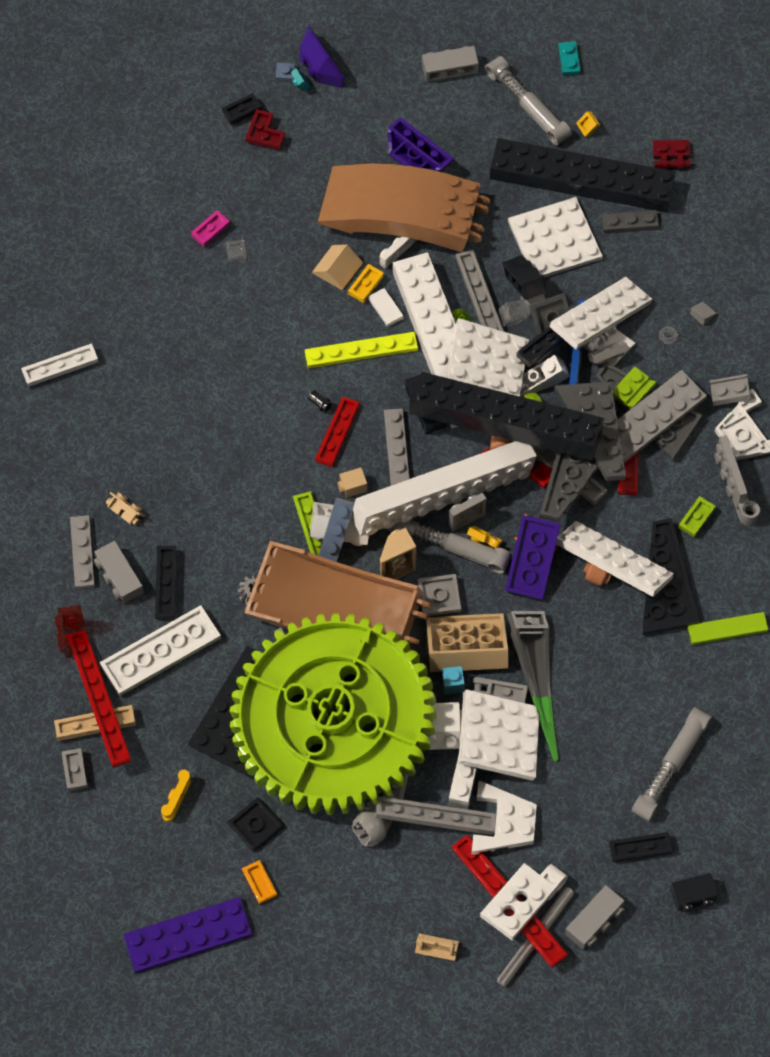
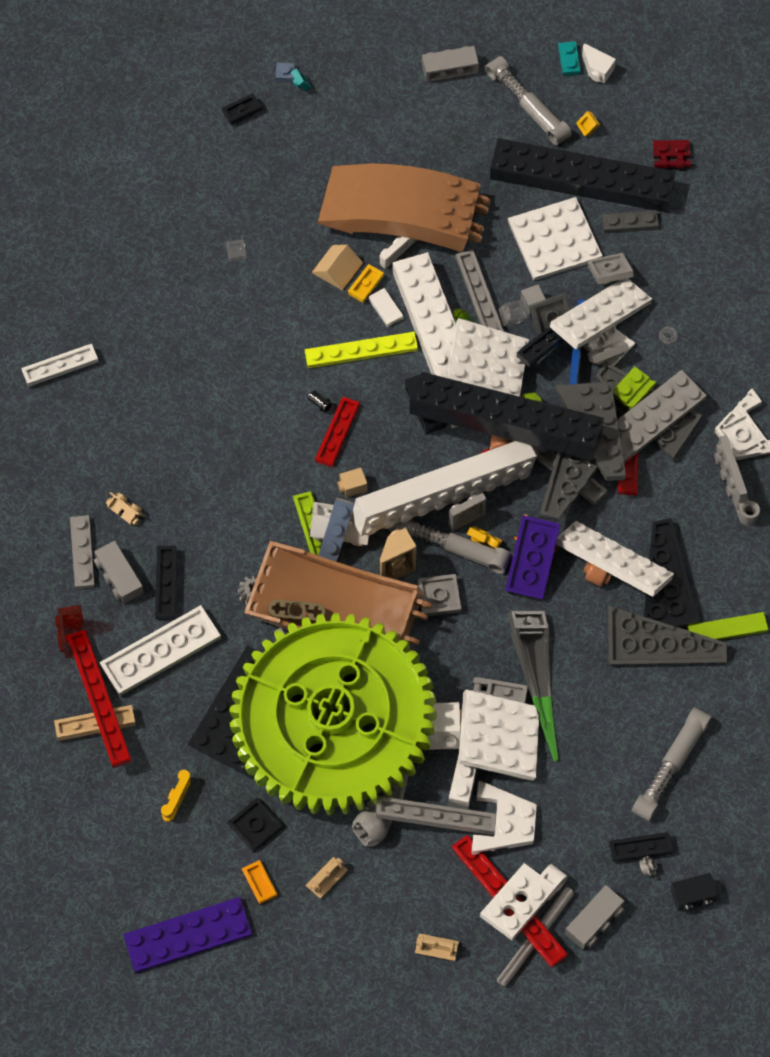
light grey plate [62,748,88,791] -> none
dark pink plate [191,210,230,247] -> none
dark red plate [245,109,285,151] -> none
dark purple wedge [299,26,345,88] -> none
light grey plate [384,408,409,486] -> none
dark purple wedge [388,117,454,172] -> none
tan slope [426,613,508,672] -> none
medium azure brick [442,666,464,695] -> none
black brick [502,255,546,300] -> none
white slope [520,355,570,397] -> none
red tile [530,462,552,489] -> none
lime plate [678,496,716,538] -> none
light grey slope [690,302,717,326] -> none
light grey plate [710,374,751,406] -> none
none -> dark tan beam [268,600,325,622]
none -> tan hinge [306,857,348,899]
none -> white slope [582,44,616,84]
none -> light grey plate [587,253,634,284]
none -> dark grey wing [608,605,727,664]
none -> light grey plate [640,856,657,876]

